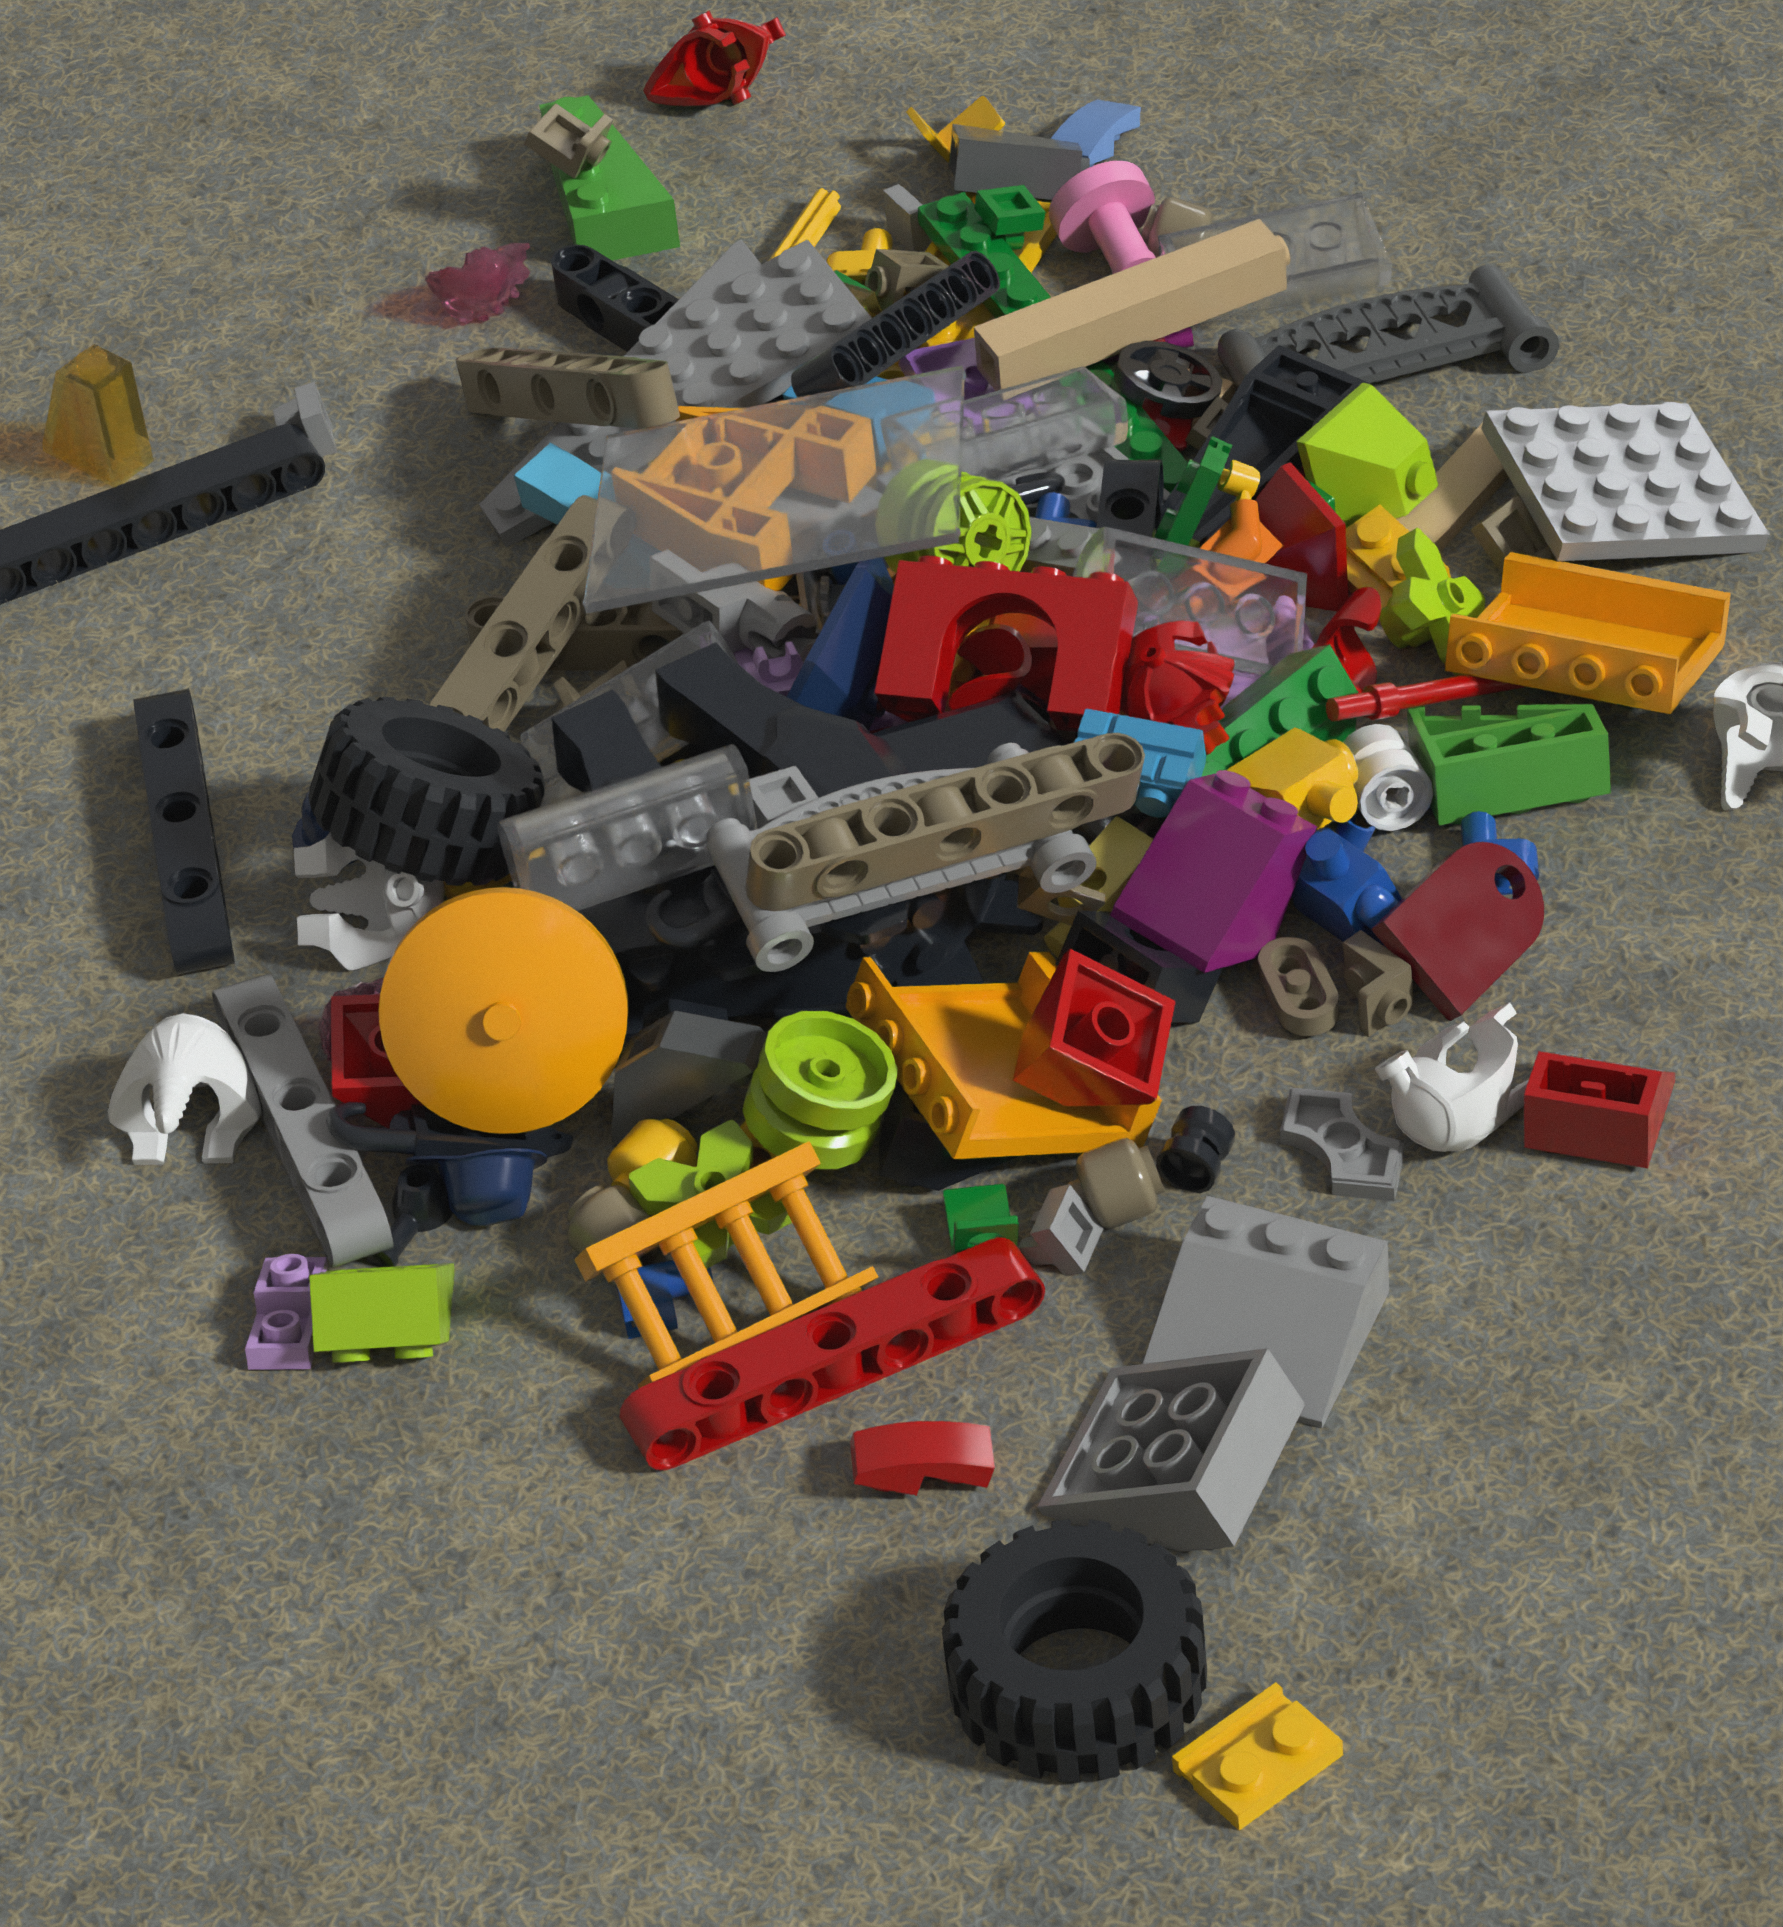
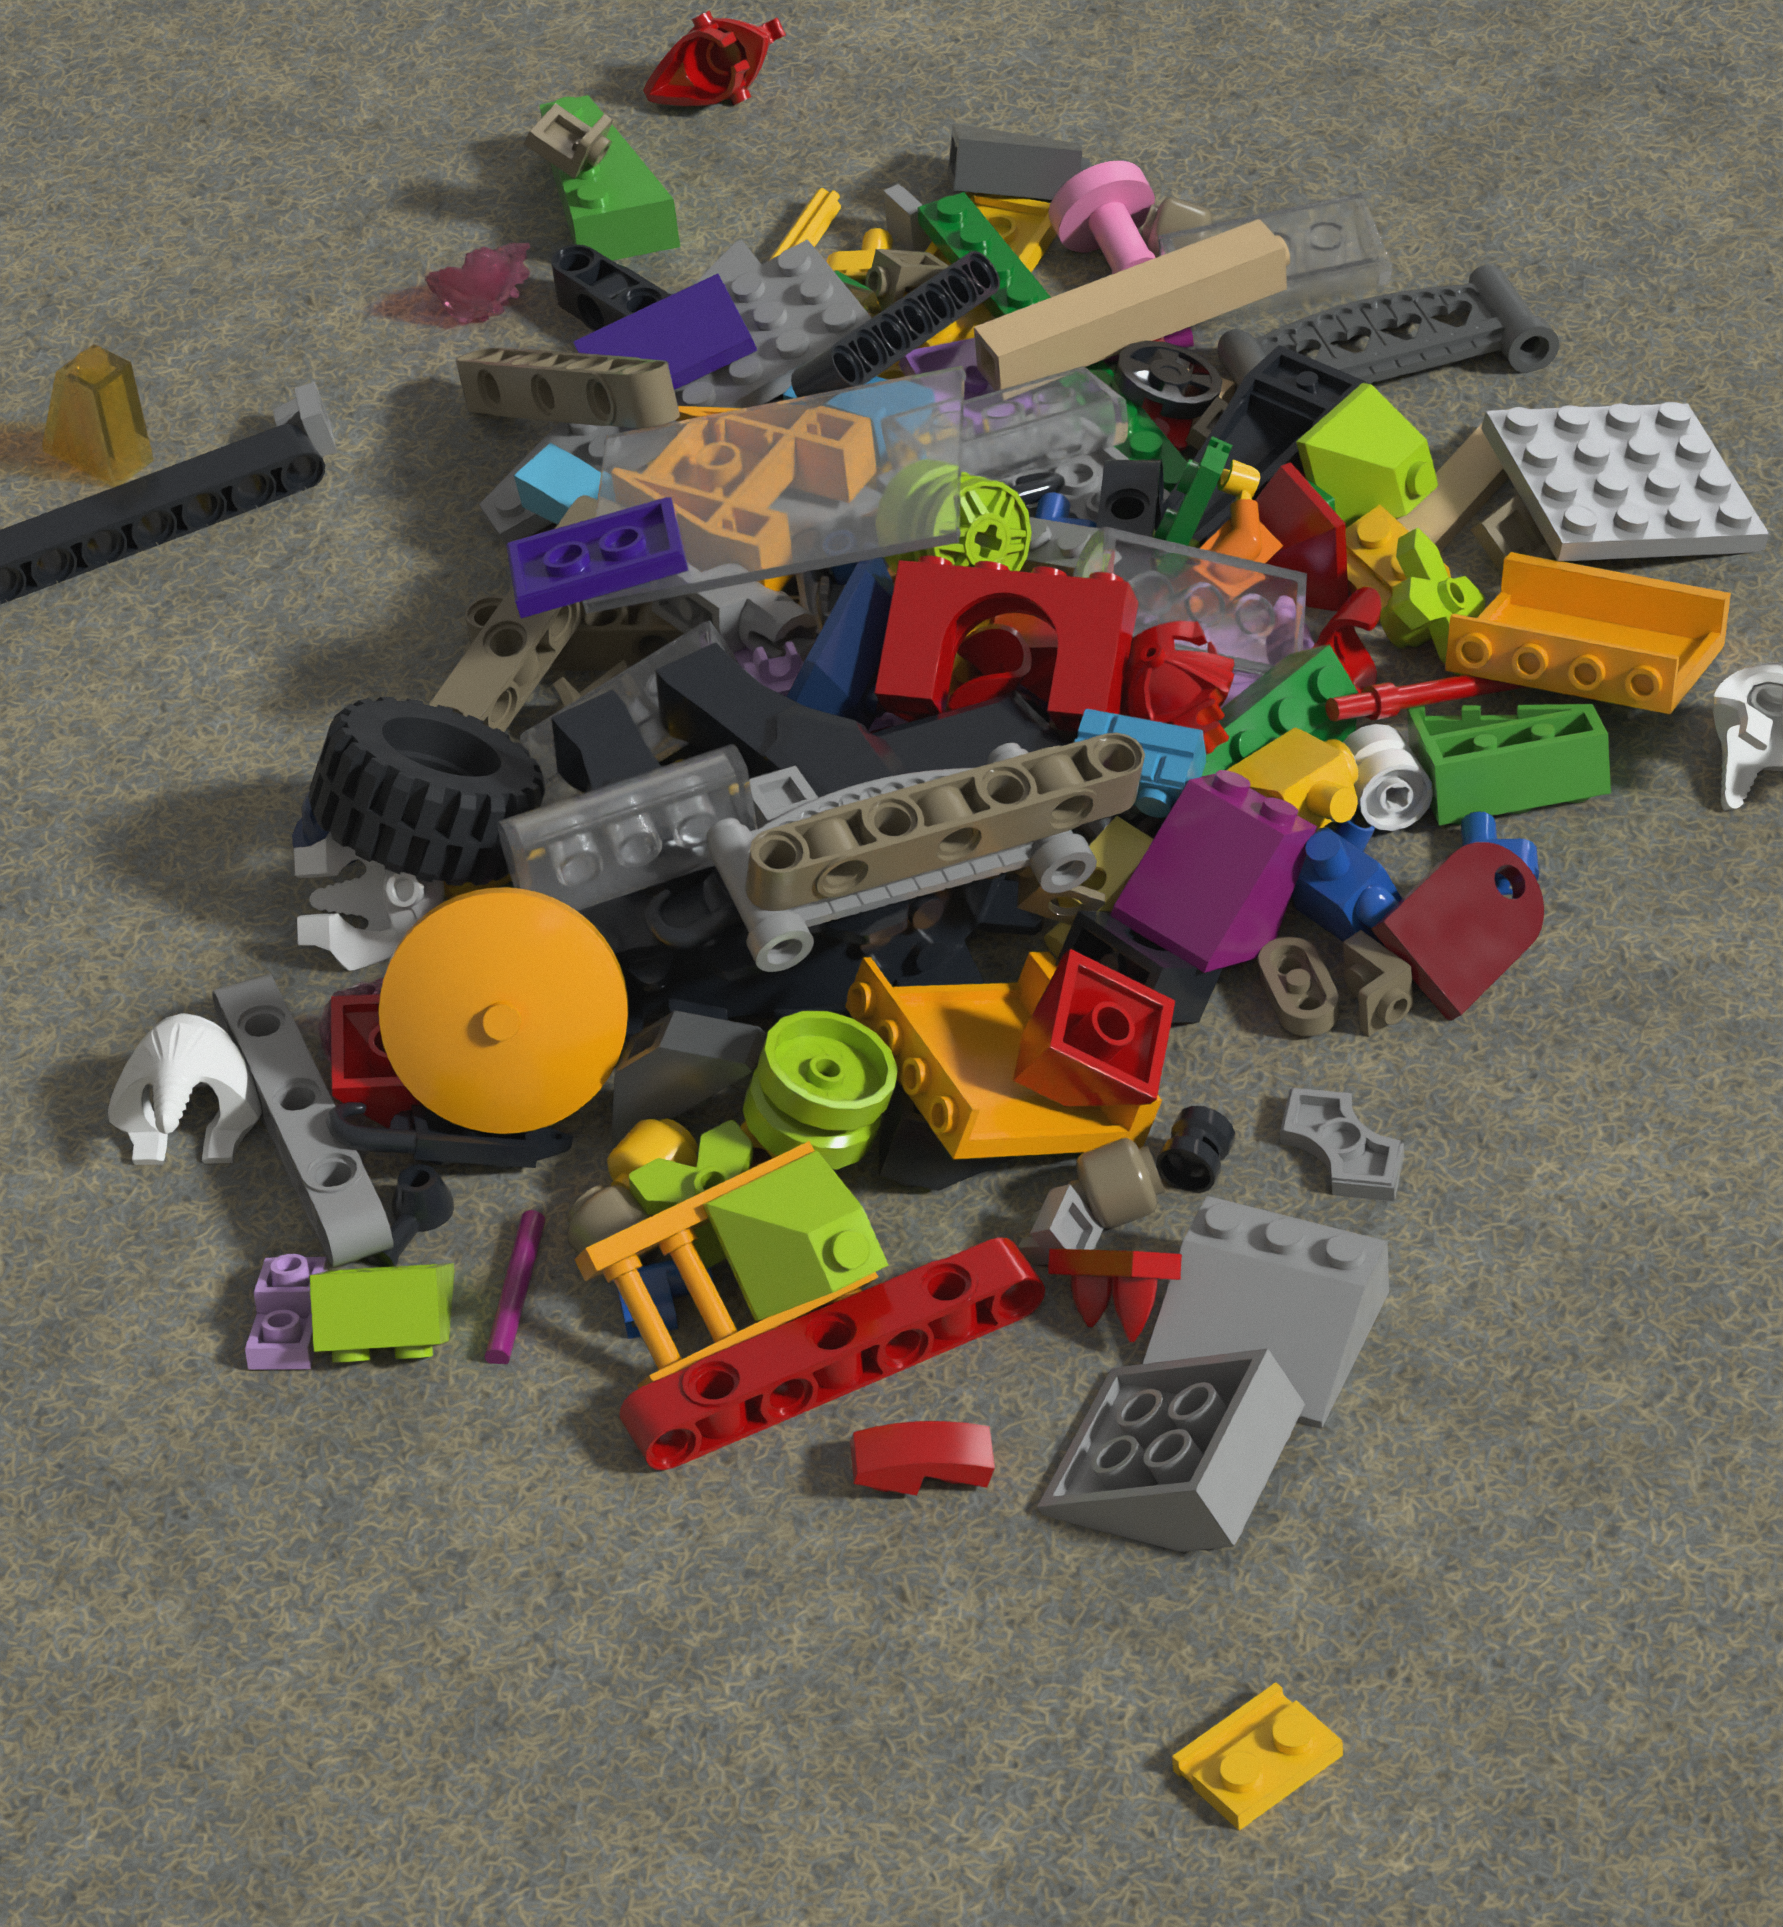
black beam [133,688,235,975] -> none
dark blue piece [405,1148,547,1226] -> none
yellow bracket [906,96,1005,162] -> none
black tyre [942,1519,1207,1783] -> none
green bracket [943,1184,1019,1255] -> none
green tile [974,185,1046,250] -> none
medium blue slope [1051,99,1141,167] -> none
white piece [1375,1003,1529,1152] -> none
red slope [1524,1051,1675,1169] -> none
none -> magenta bar [484,1210,546,1364]
none -> dark purple tile [506,497,689,618]
none -> dark purple tile [573,273,758,390]
none -> lime slope [703,1151,889,1321]
none -> red tile [1048,1248,1182,1342]

